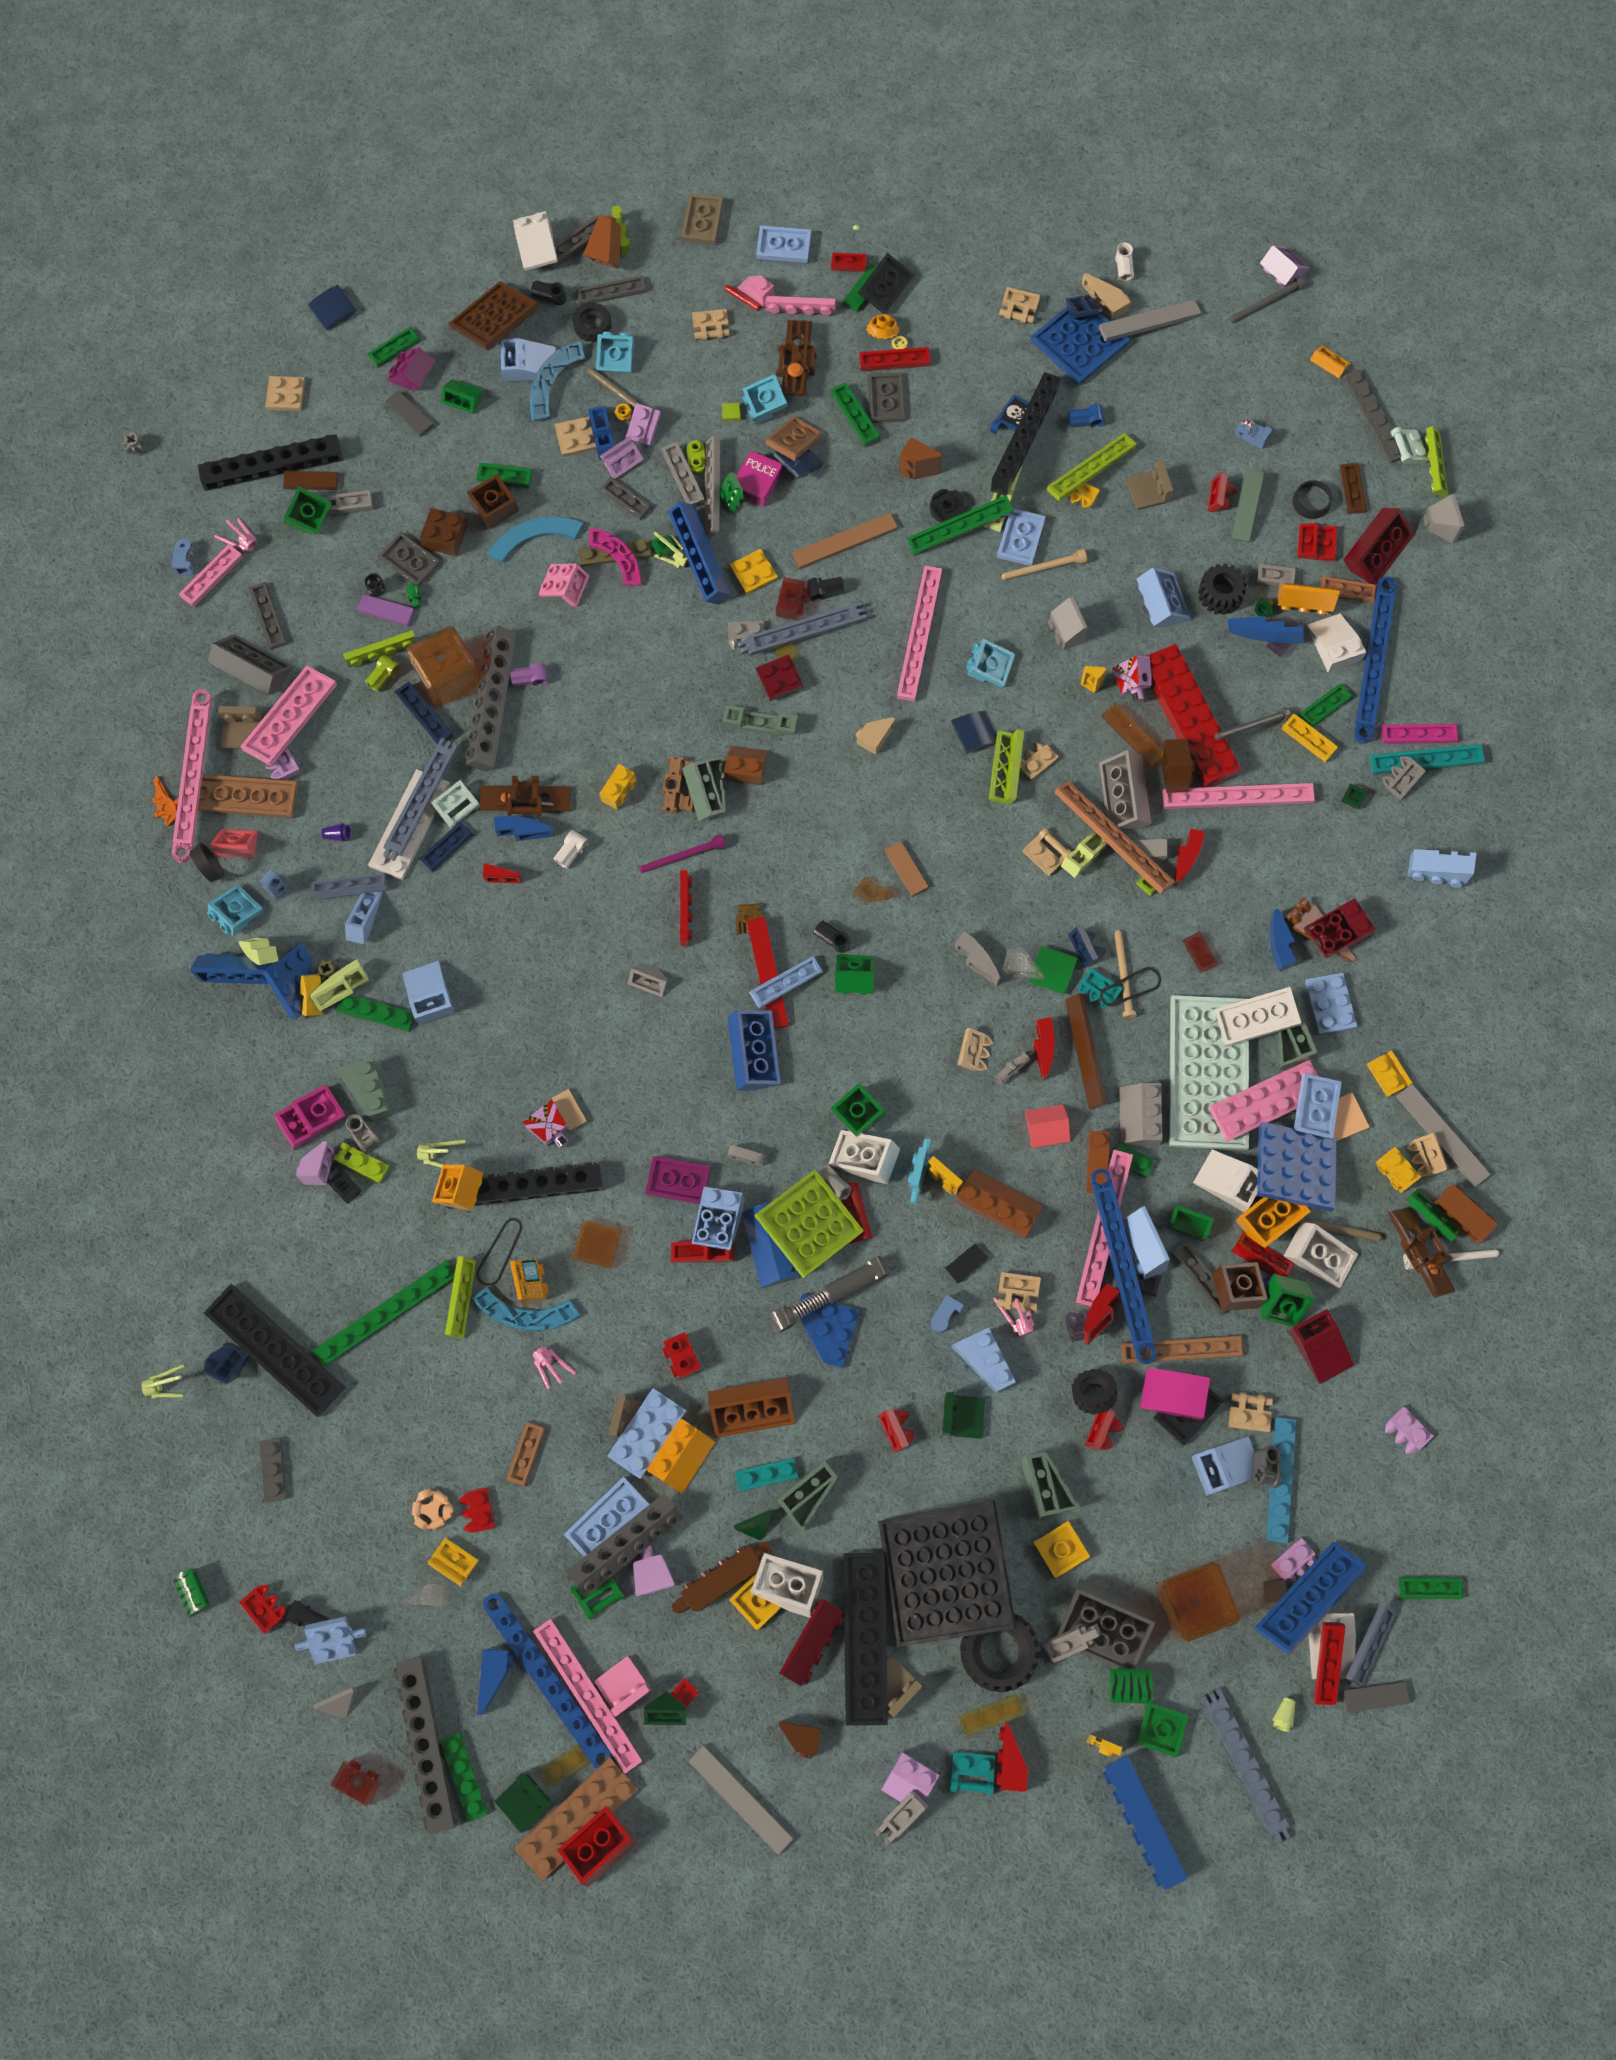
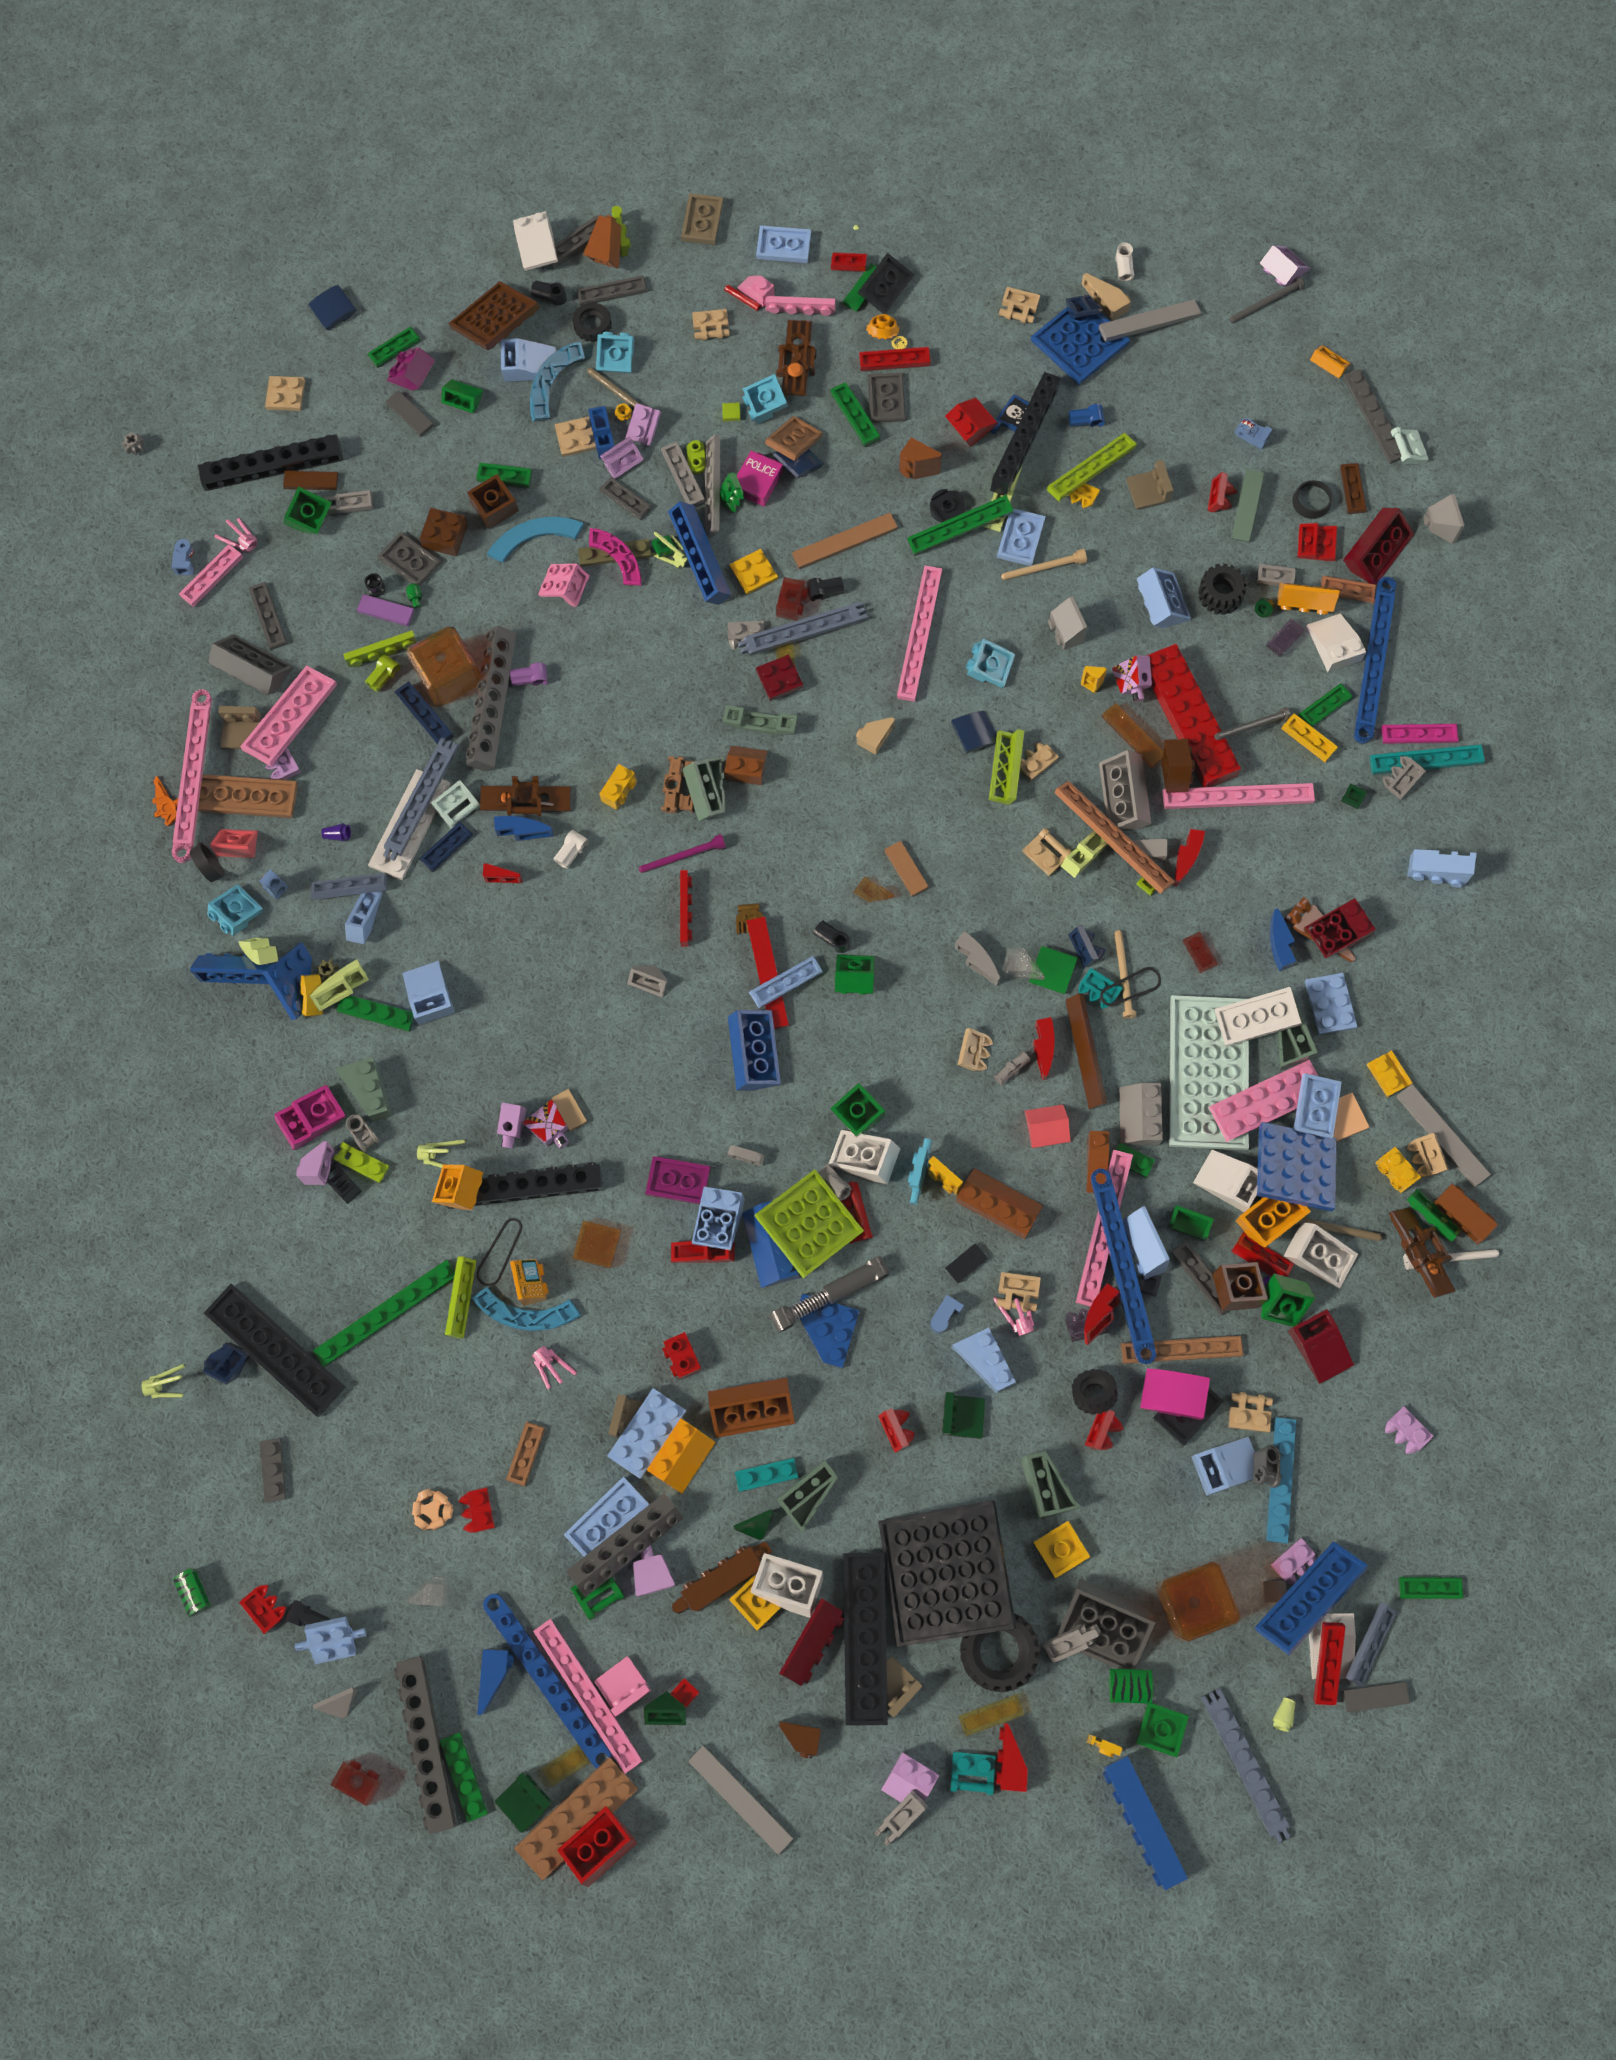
yellow plate [427,1538,479,1587] -> none
blue slope [1228,616,1304,643] -> none
lime plate [1425,426,1448,498] -> none
none -> lavender torso [497,1103,527,1149]
none -> red slope [945,397,998,447]

